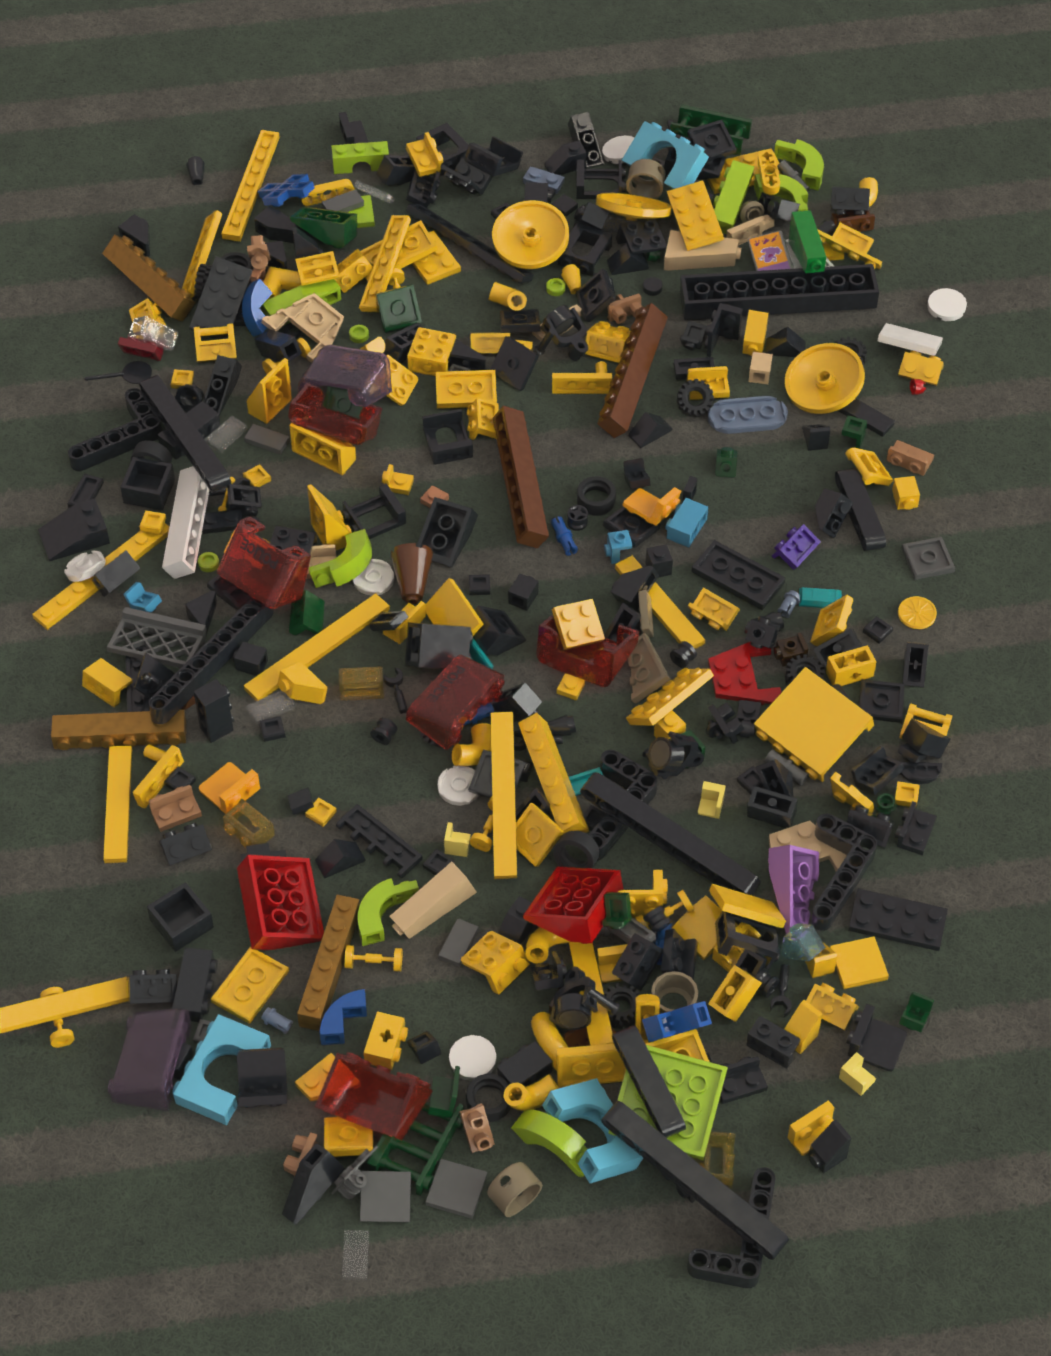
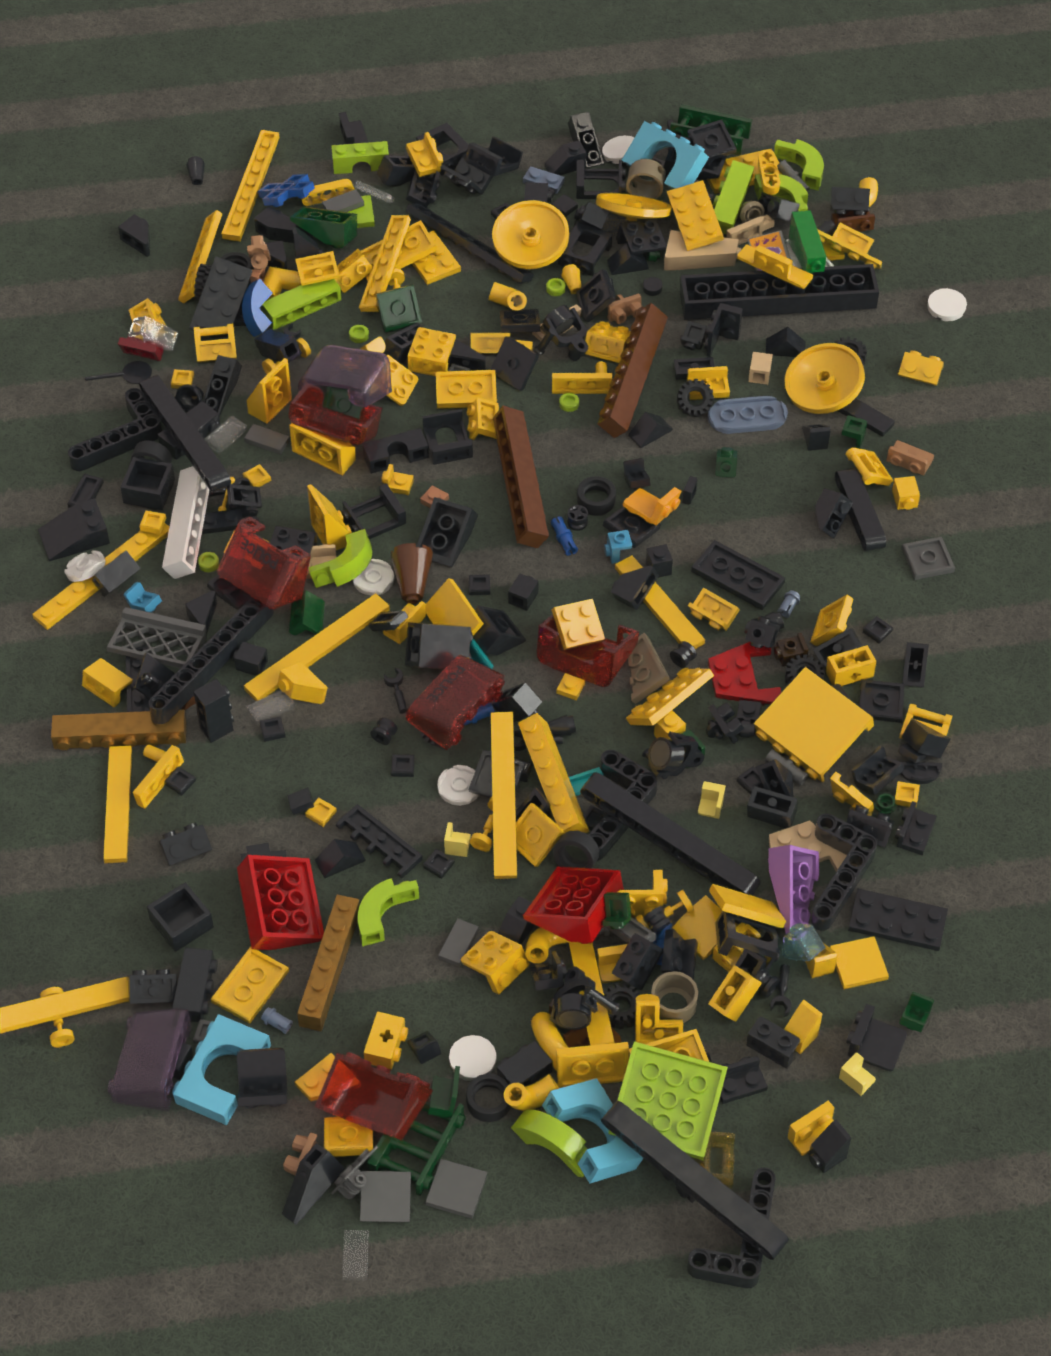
pearl gold brick [102,235,196,321] -> none
medium nougat bracket [148,785,202,832] -> none
light orange bracket [199,762,260,816] -> none
clear yellow window [223,798,275,848] -> none
tan wing [261,293,344,369] -> none
blue brick [320,989,367,1045] -> none
clear yellow window [339,667,384,701] -> none
yellow wheel [345,945,403,972] -> none
tan slope [390,862,477,939] -> none
yellow cylinder [452,723,492,767] -> none
medium nougat hips [459,1103,495,1153] -> none
dark tan piece [487,1162,543,1217] -> none
black slope [604,603,641,651] -> none
black beam [612,1025,686,1138] -> none
dark tan tile [638,590,654,638] -> none
blue brick [642,1001,712,1042] -> none
dark azure brick [665,498,708,547] -> none
yellow slope [742,310,769,356] -> none
dark purple bracket [772,524,821,570] -> none
teal tile [799,587,842,608] -> none
yellow bracket [806,982,859,1030] -> none
white tile [878,323,943,356] -> none
yellow wheel [898,596,937,629] -> none
red hinge [910,379,926,395] -> none
none -> black arch [363,428,429,474]
none -> black tile [391,754,415,777]
none -> lime tile [559,393,579,412]
none -> yellow bracket [737,245,813,289]

